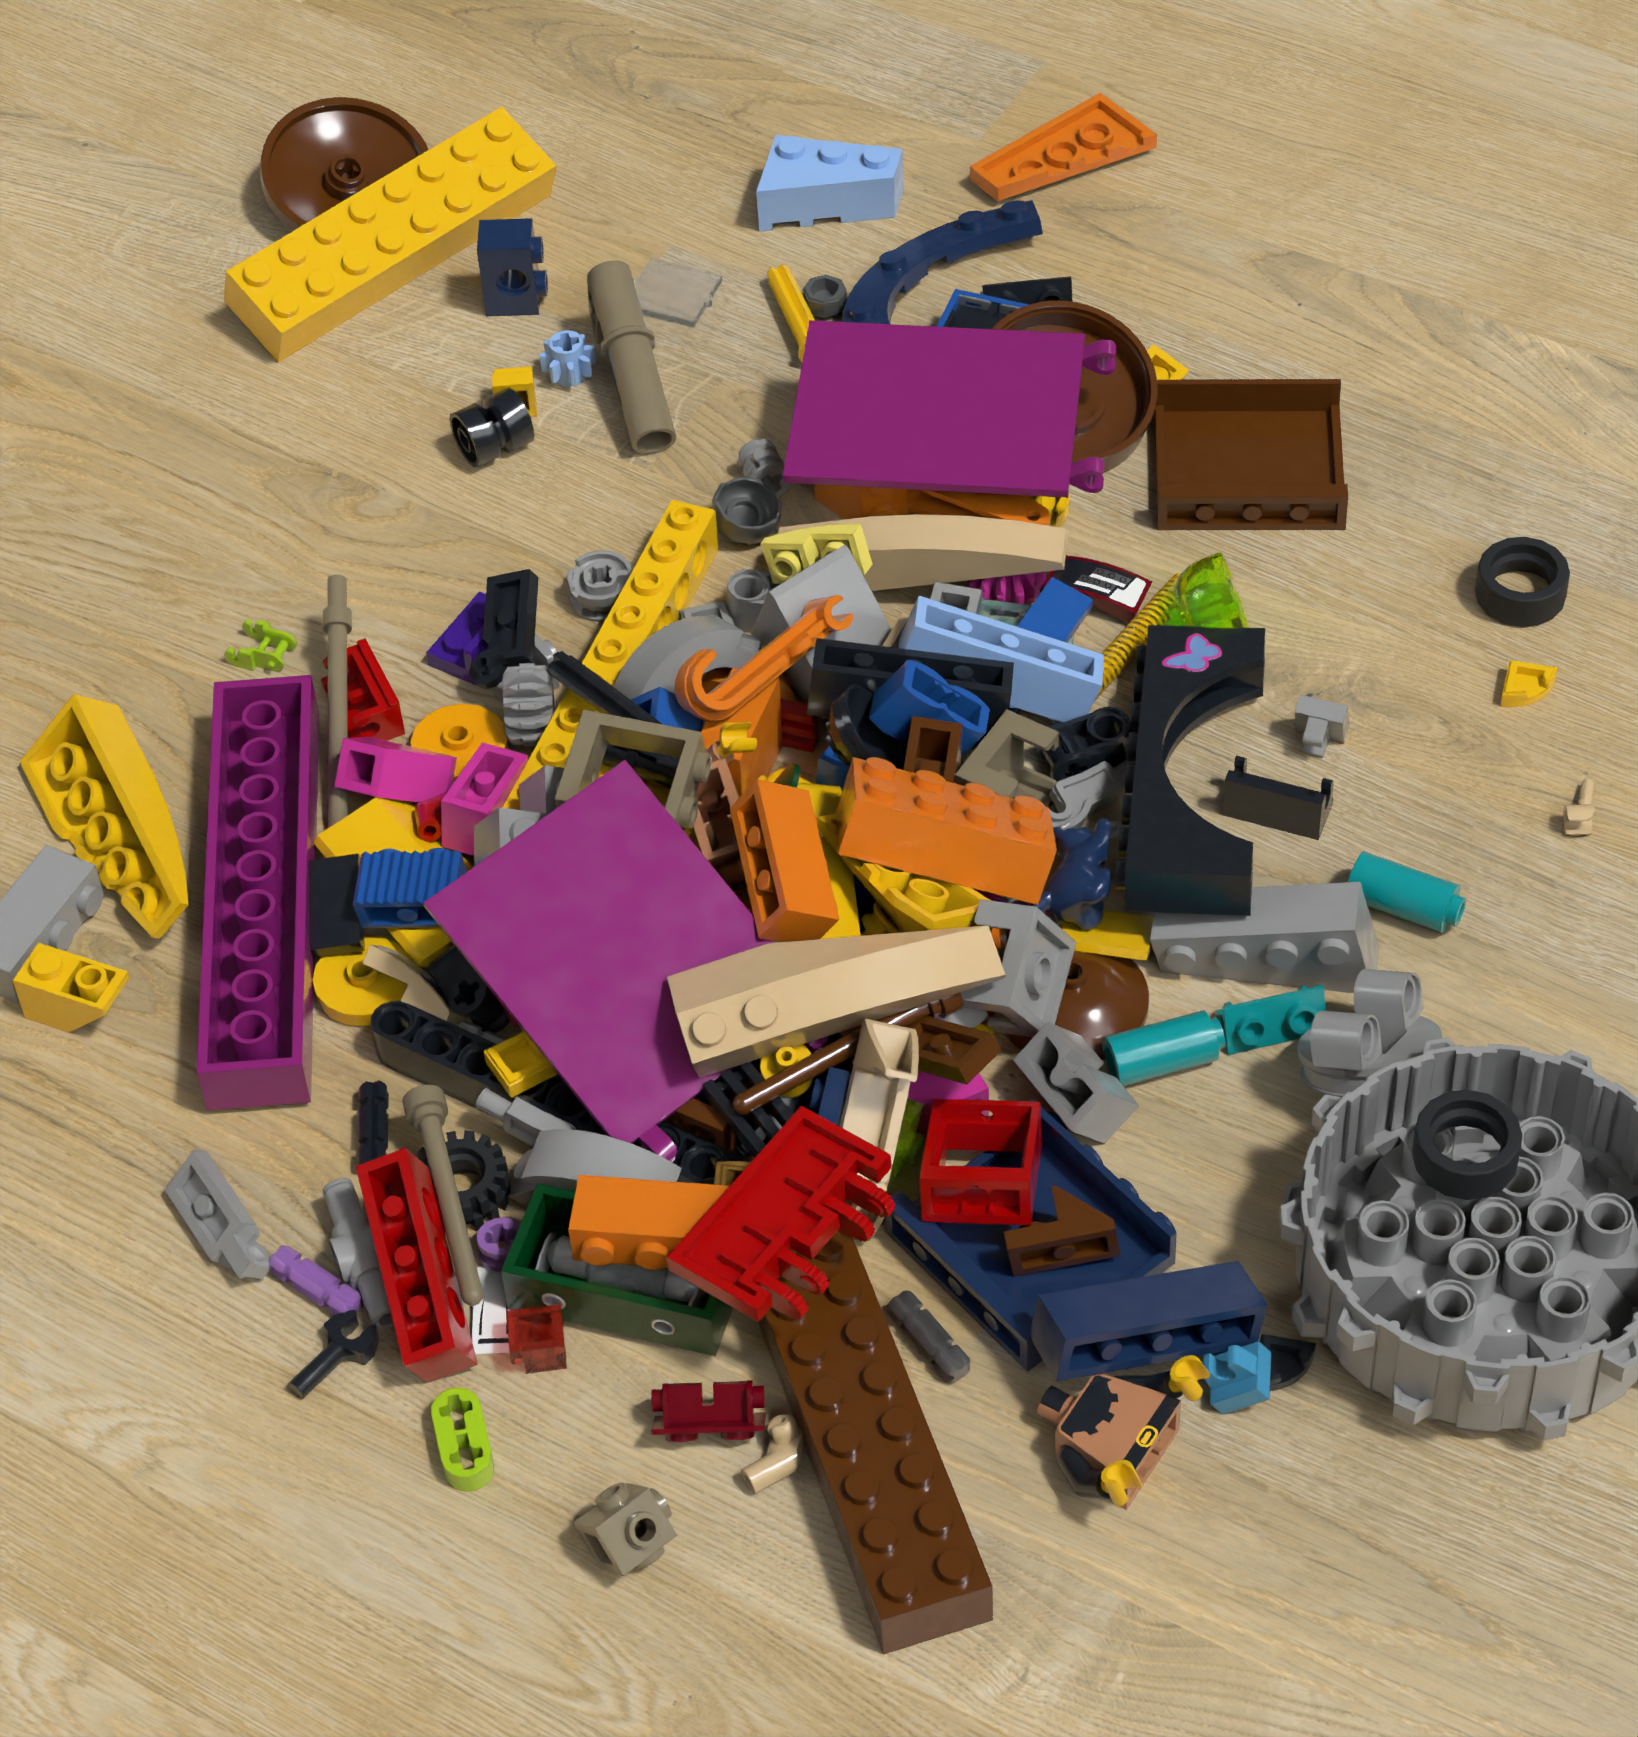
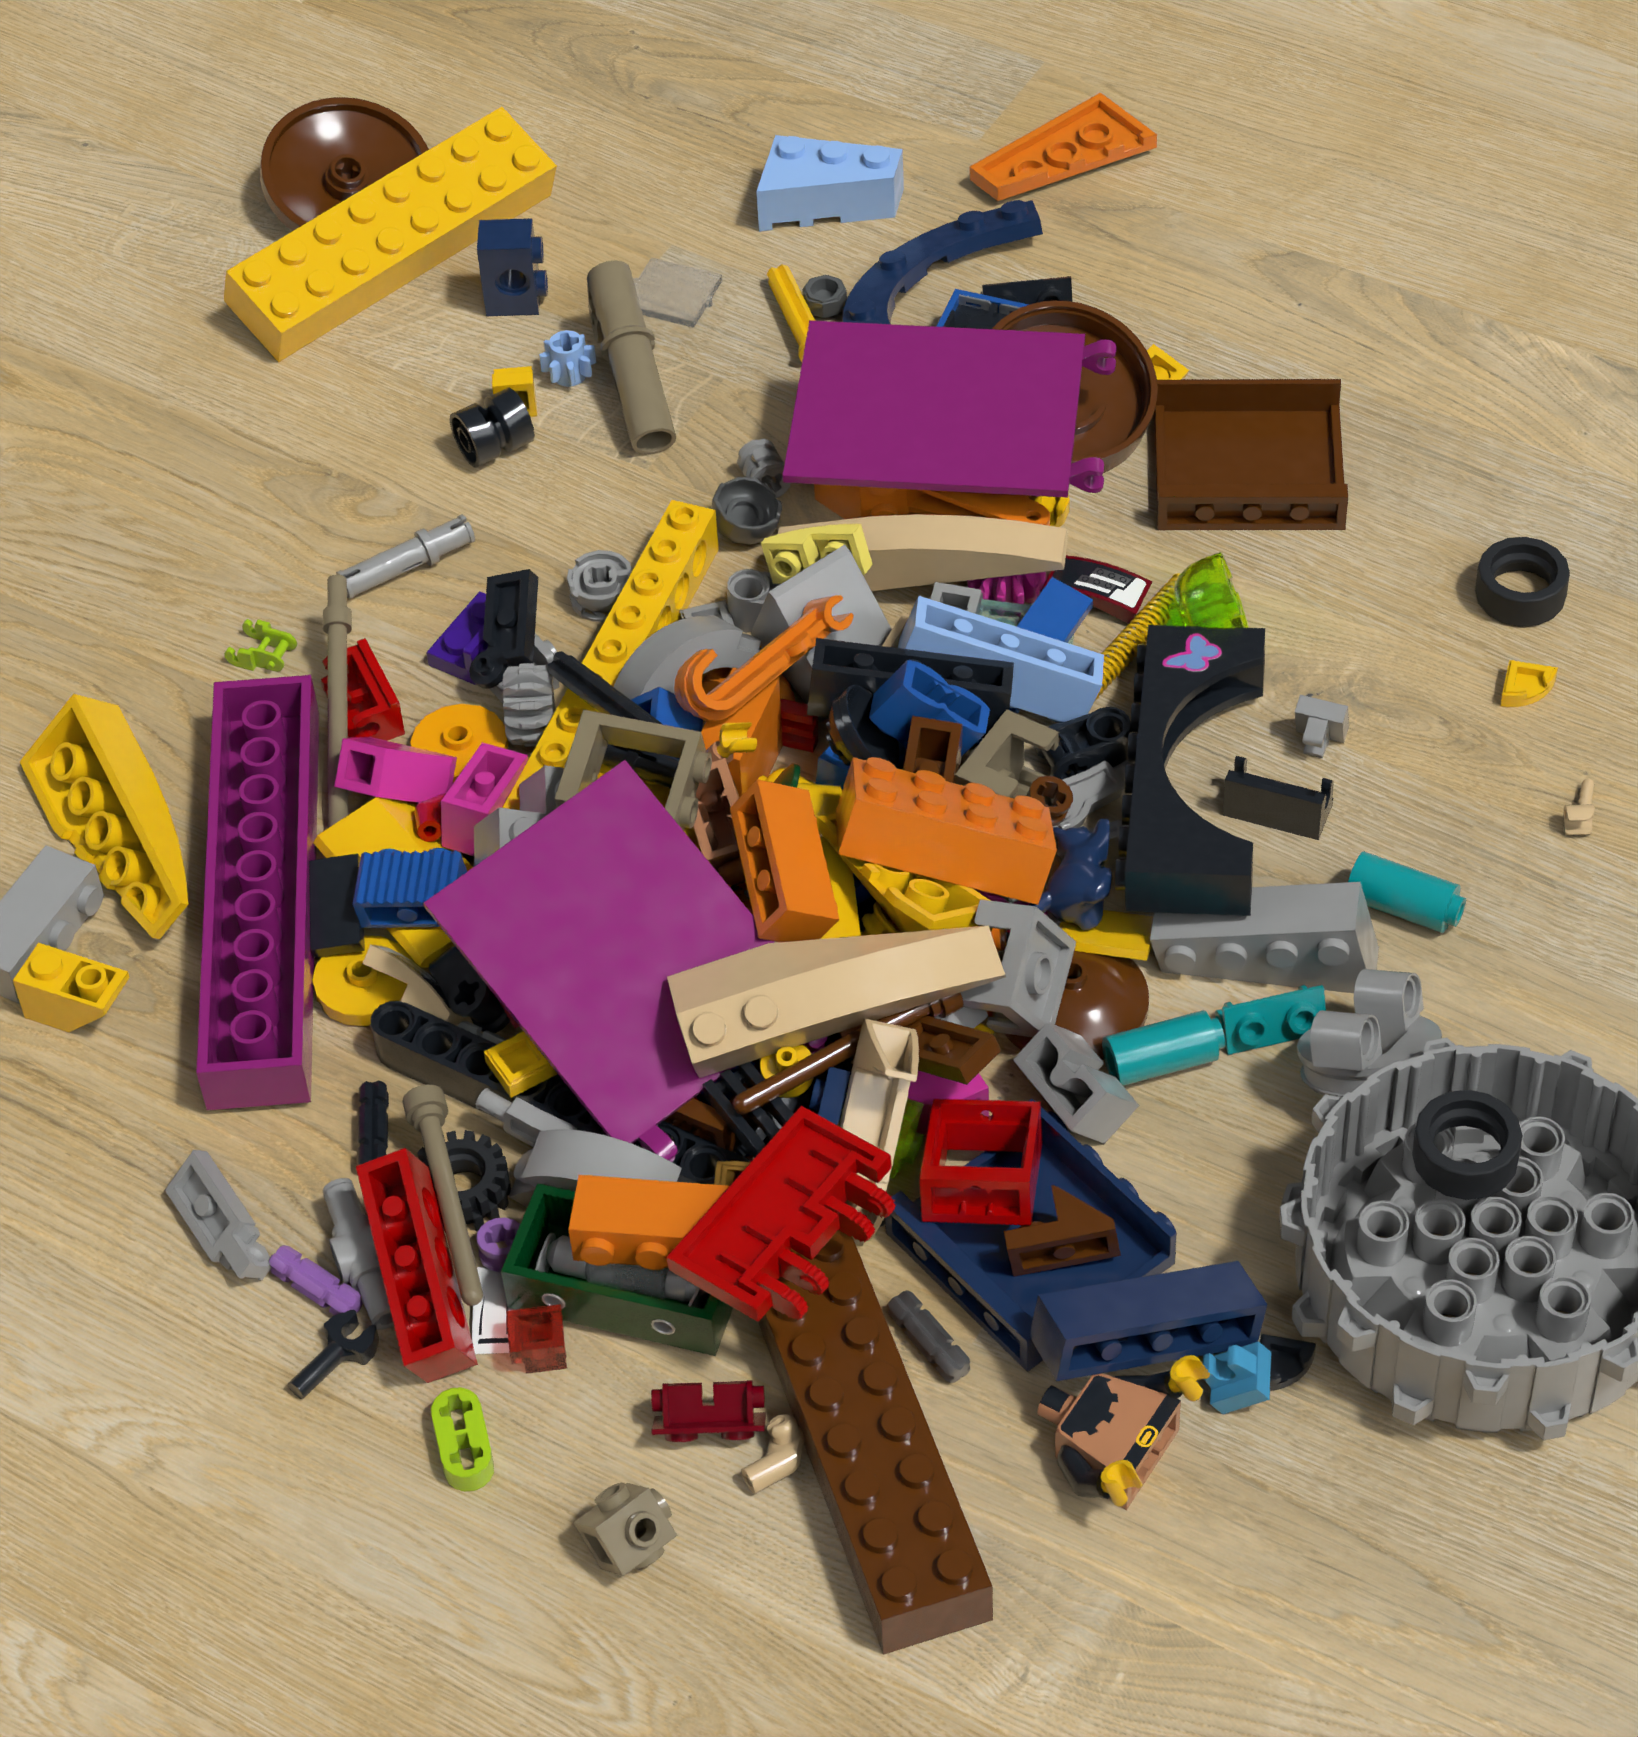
none -> light grey pin [336,514,475,599]
none -> reddish brown bush [1026,775,1073,826]

